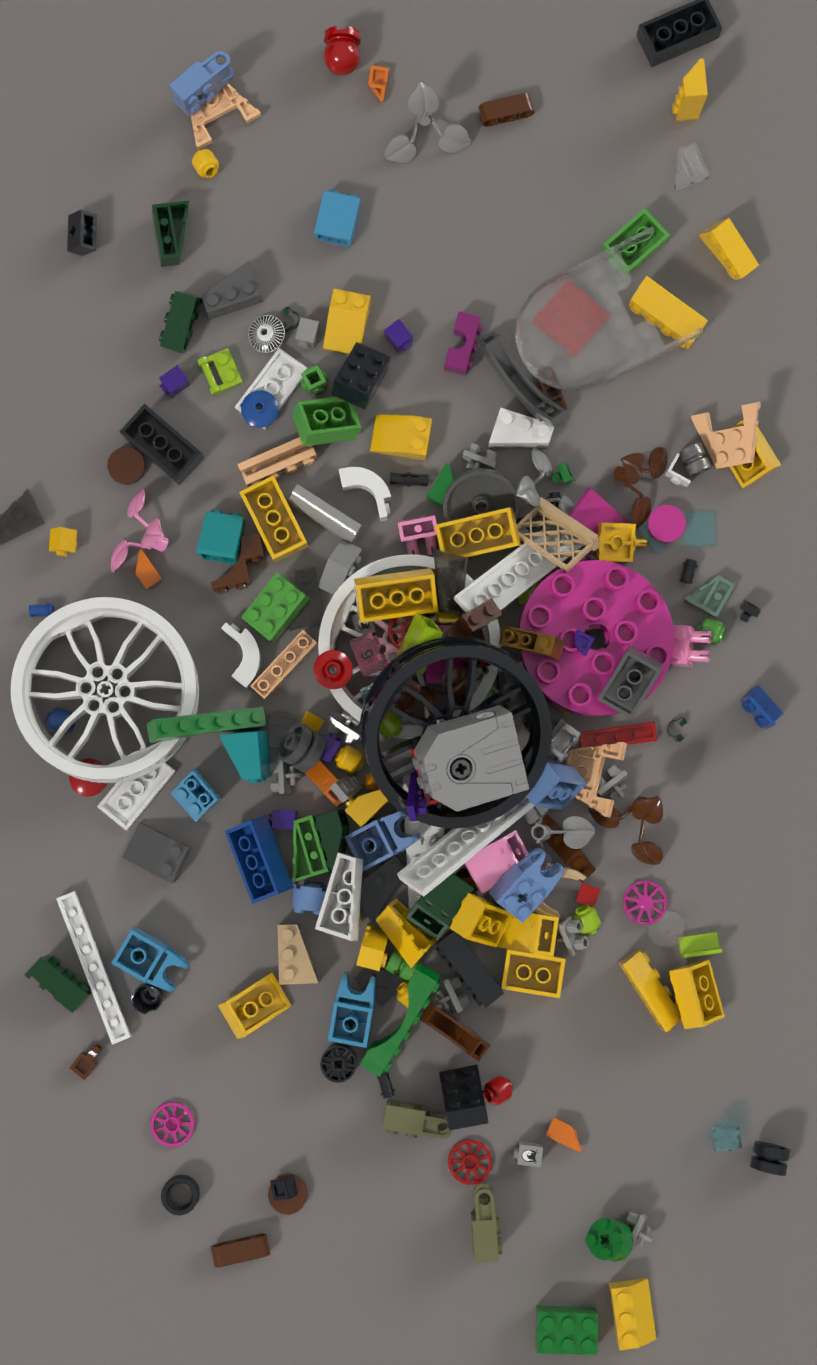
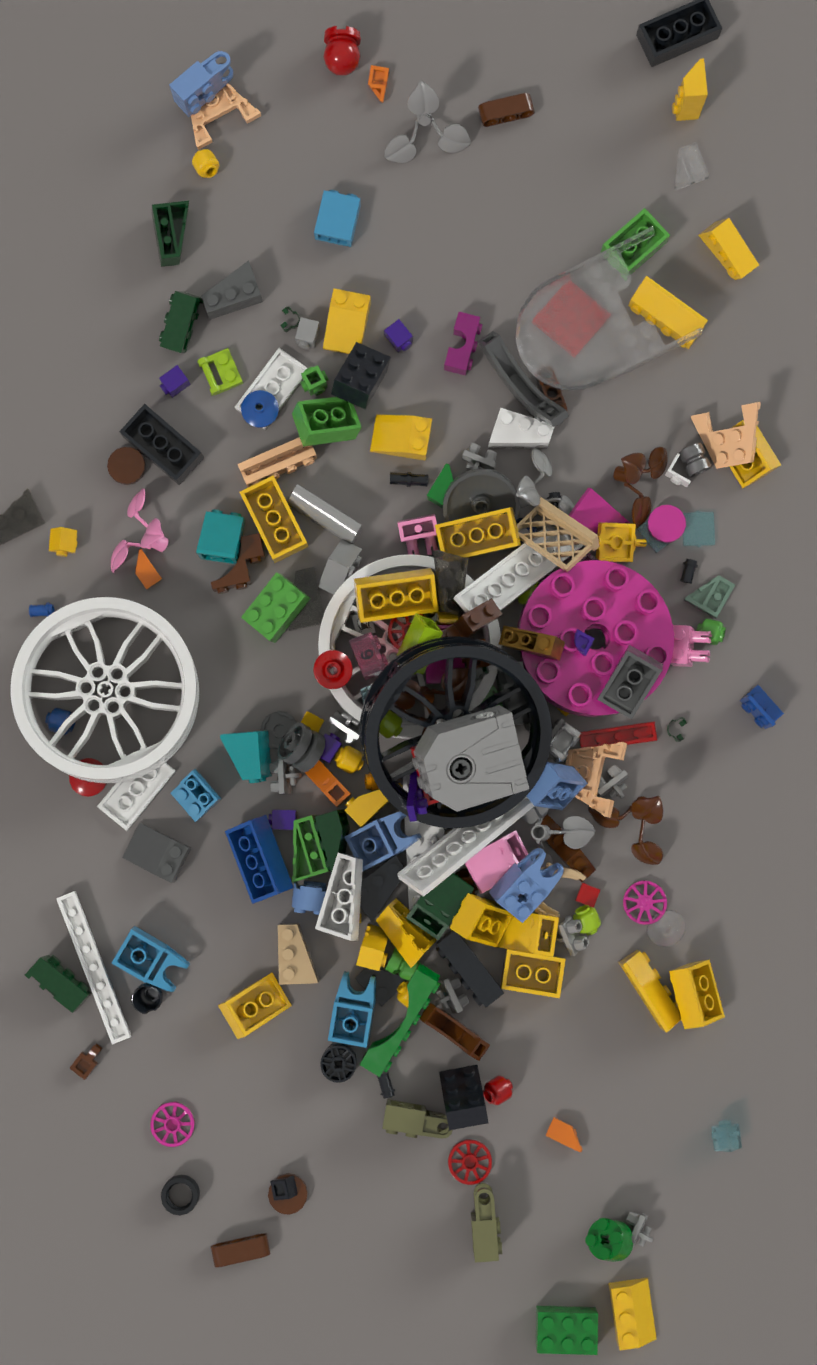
black brick [67,209,97,256] -> none
green arch [147,707,266,743] -> none
white arch [221,623,261,689] -> none
dish [249,315,285,353] -> none
light nougat brick [251,630,318,701] -> none
light grey plate [329,774,364,803] -> none
white arch [339,467,391,522] -> none
light grey brick [513,1141,543,1168] -> none
green tile [552,462,576,484] -> none
lime panel [677,932,722,958] -> none
black tile [740,599,761,623] -> none
black wheel [750,1141,791,1176] -> none

